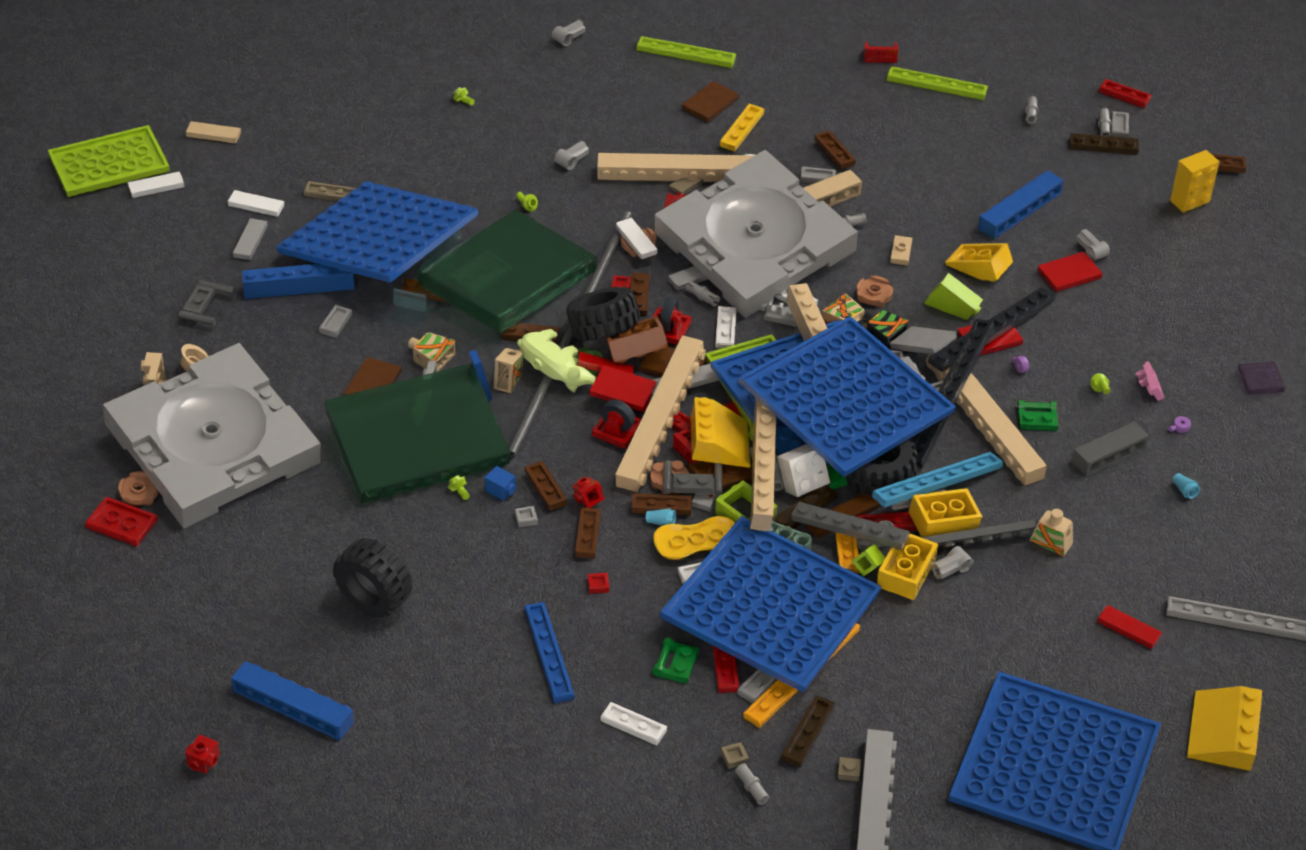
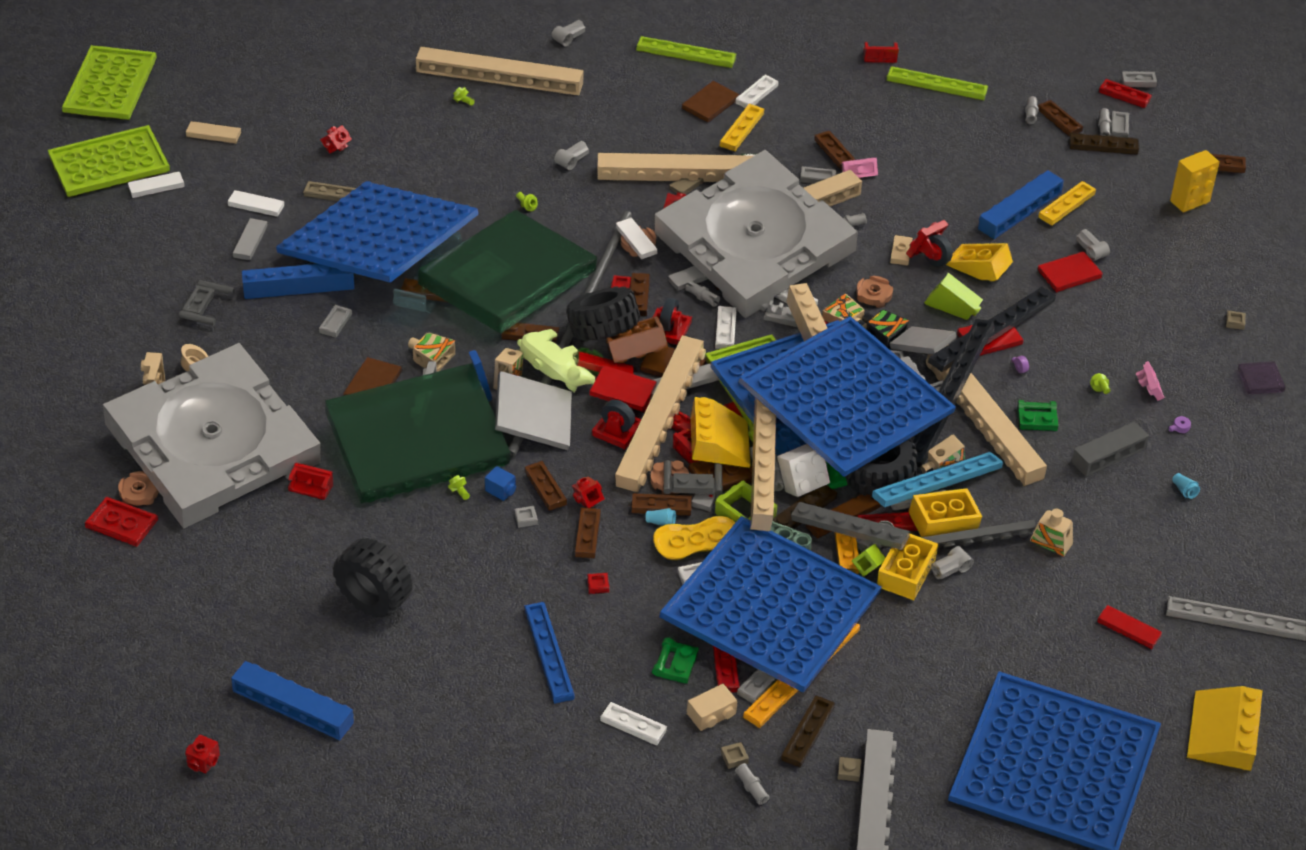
none -> lime plate [62,45,157,120]
none -> red hinge [288,463,333,500]
none -> red brick [320,125,352,154]
none -> tan brick [416,47,583,96]
none -> light grey tile [495,371,572,450]
none -> tan brick [687,684,737,731]
none -> white tile [735,75,779,108]
none -> bright pink plate [842,158,878,178]
none -> plate [906,220,953,267]
none -> tan torso [921,434,965,474]
none -> reddish brown tile [1038,100,1083,137]
none -> yellow plate [1038,181,1096,226]
none -> light grey plate [1121,71,1157,88]
none -> dark tan tile [1226,311,1246,330]

